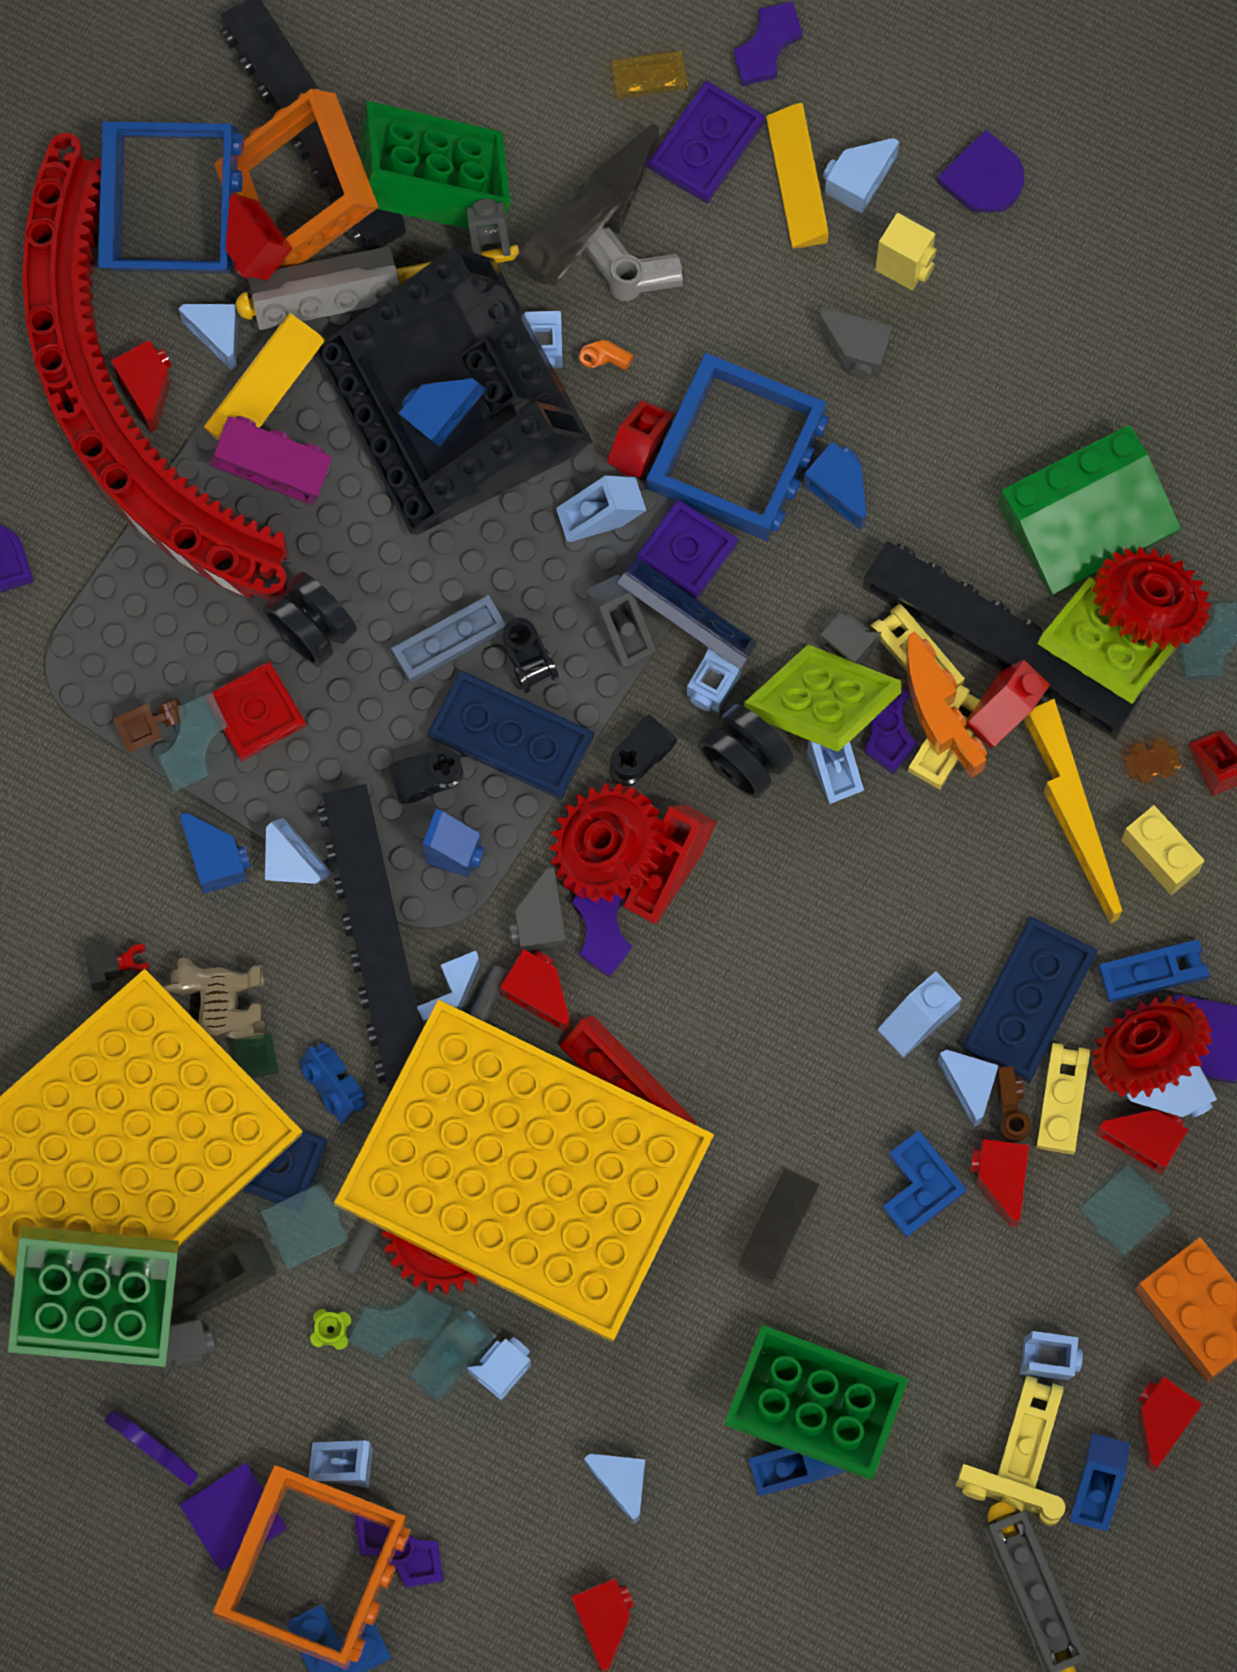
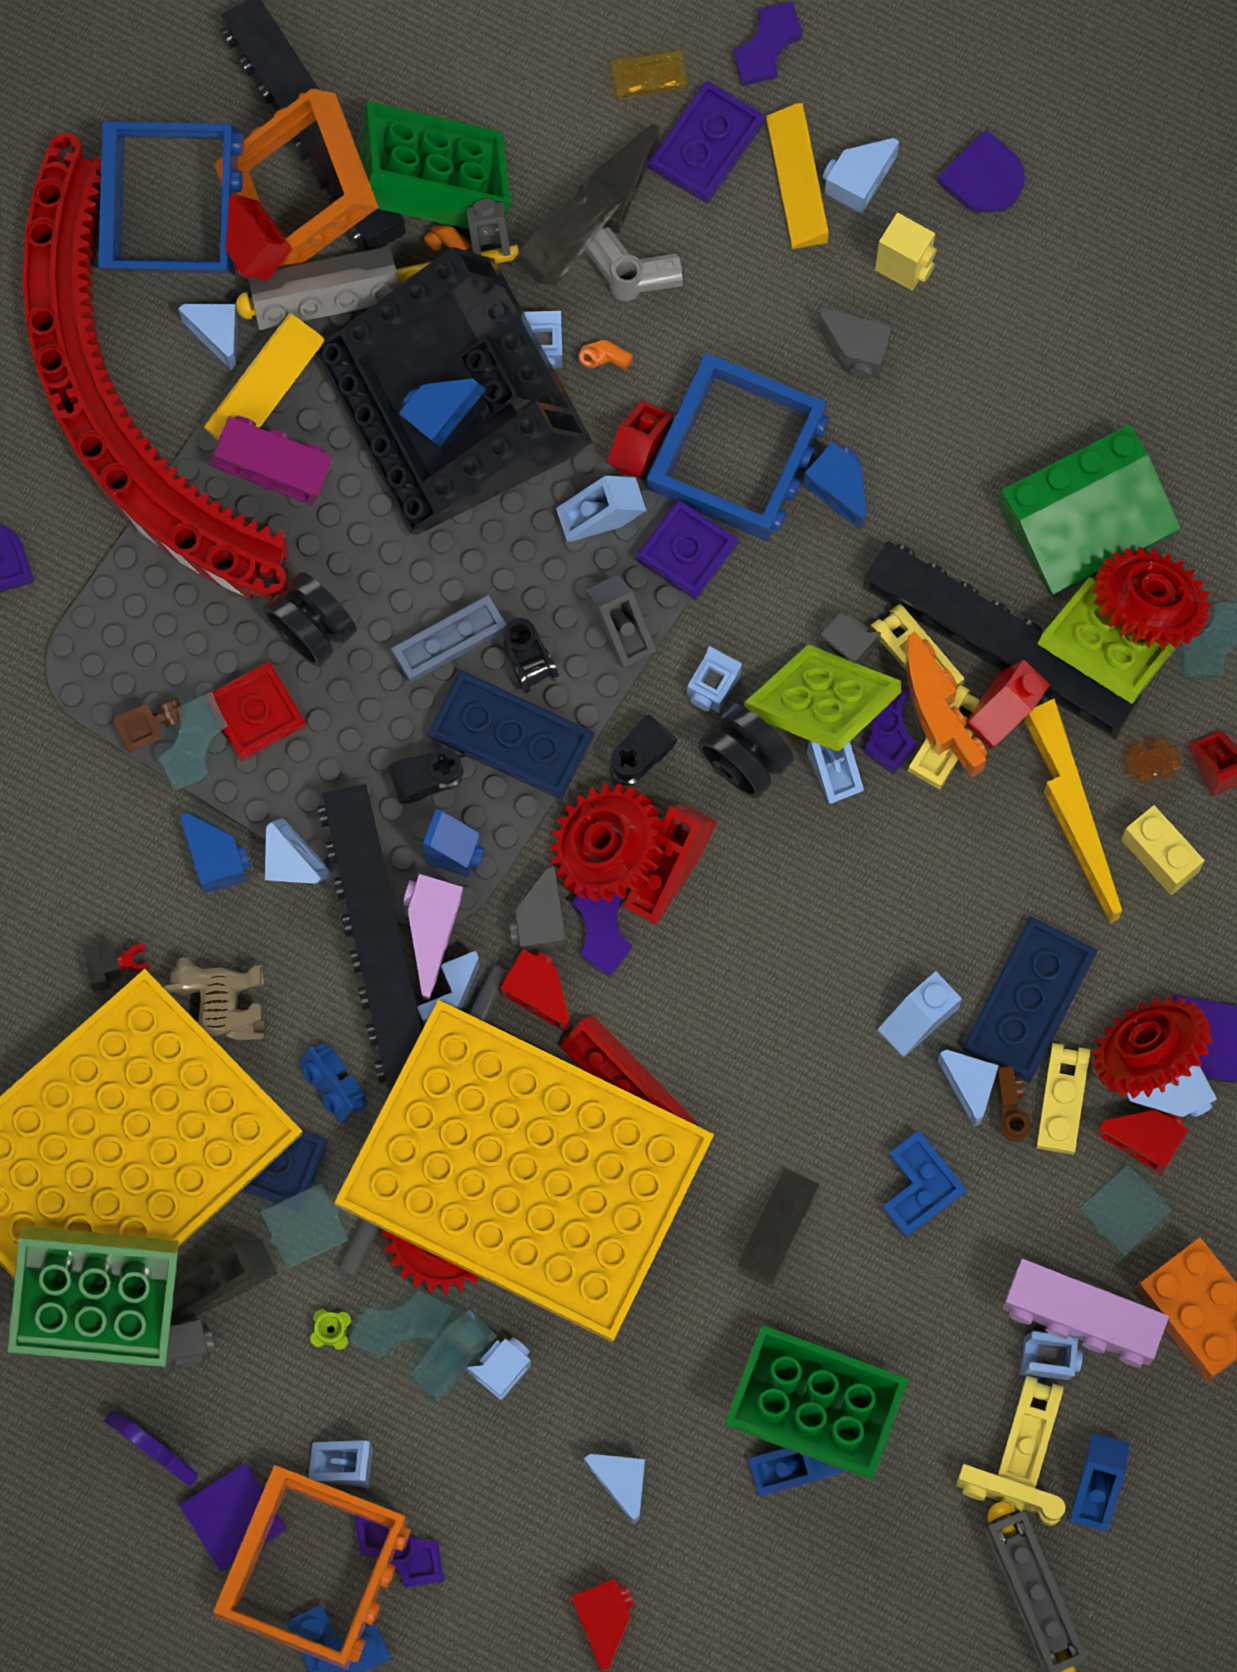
red slope [111,340,172,432] -> none
clear green plate [234,1033,279,1078] -> none
dark blue tile [617,559,757,669] -> none
red slope [970,1139,1029,1227] -> none
blue plate [1098,940,1211,1003] -> none
red slope [1137,1377,1203,1472] -> none
none -> lavender slope [403,874,463,1001]
none -> orange arm [424,225,473,252]
none -> lavender slope [1002,1259,1169,1368]

